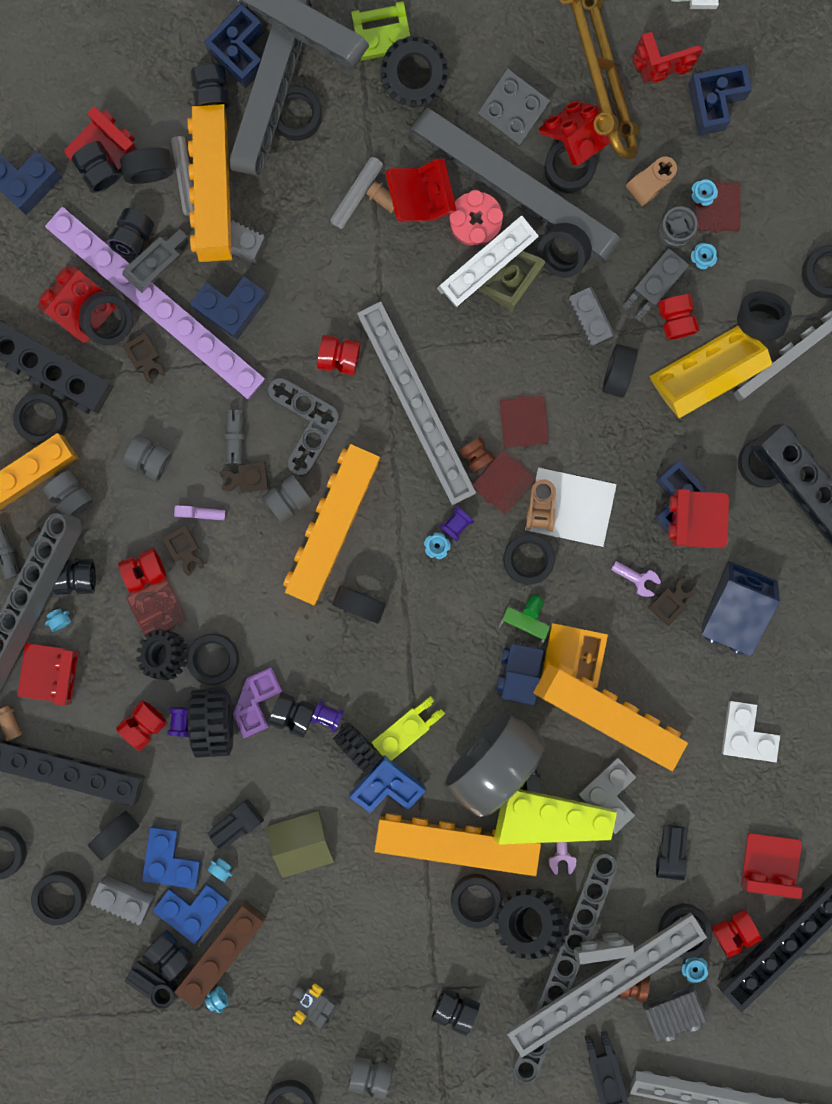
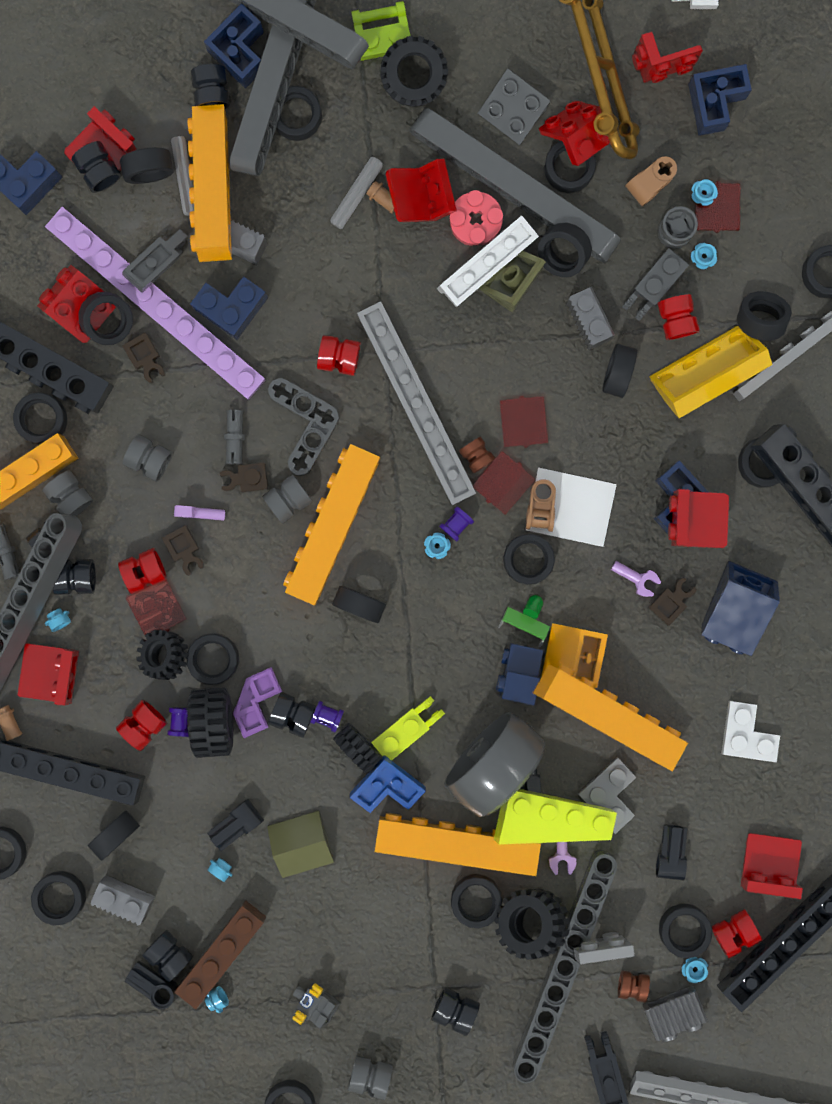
black wheel [107,208,155,260] -> none
blue plate [142,826,201,889] -> none
blue plate [153,884,229,944] -> none
light grey plate [506,913,707,1057] -> none

